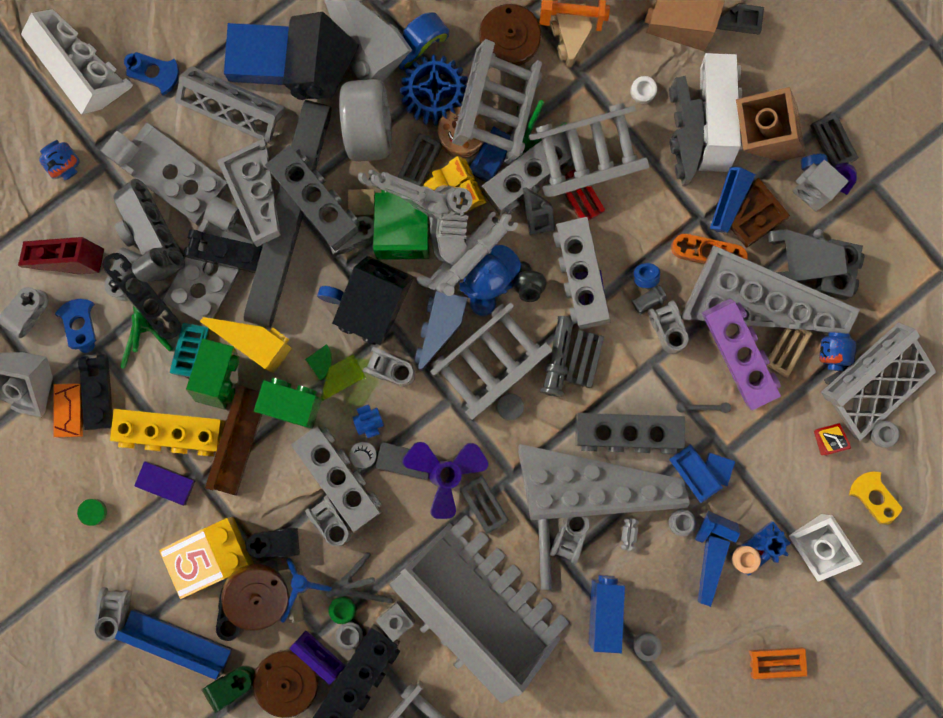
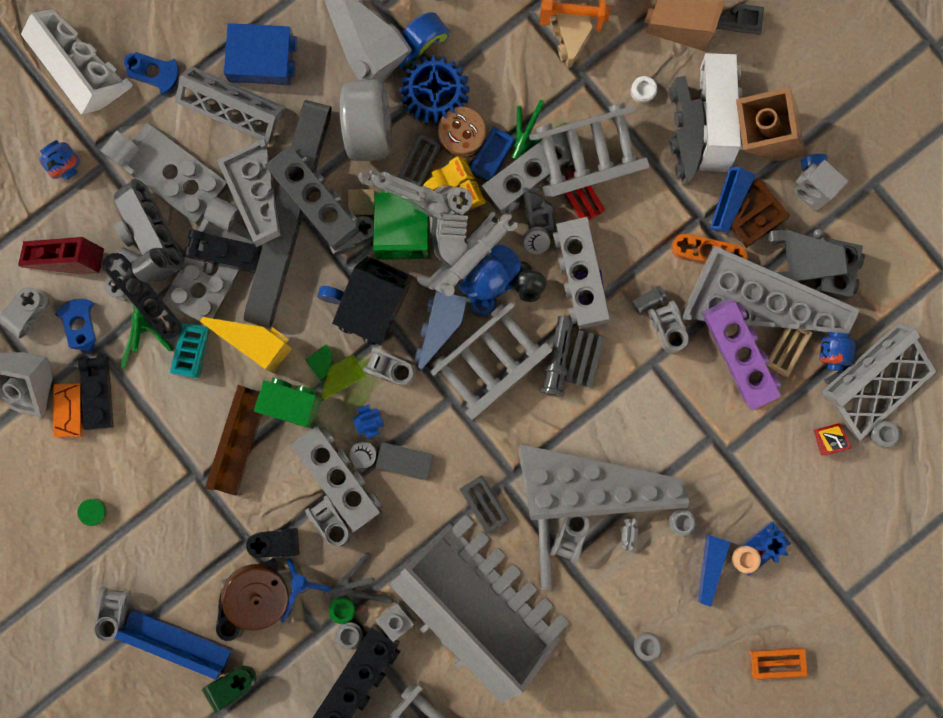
yellow brick [110,409,226,457] -> none
dark purple tile [134,461,196,506] -> none
yellow slope [159,517,254,599] -> none
green brick [186,338,240,410] -> none
reddish brown wheel [252,650,319,718] -> none
black slope [283,11,359,100] -> none
dark purple tile [289,630,345,685] -> none
dark purple piece [402,442,488,519] -> none
light grey fence [452,39,542,164] -> none
reddish brown wheel [479,4,541,66] -> none
dark grey tile [497,393,524,420] -> none
dark grey brick [575,413,685,454] -> none
blue brick [588,575,625,654] -> none
blue tile [634,263,660,288] -> none
blue tile [669,444,723,503] -> none
dark grey hinge [676,402,731,413] -> none
blue tile [695,511,740,543] -> none
blue tile [705,453,735,487] -> none
white slope [788,514,863,582] -> none
dark grey tile [810,112,859,167] -> none
dark purple tile [834,163,857,195] -> none
yellow piece [849,471,903,525] -> none
none -> light grey tile [523,227,550,254]

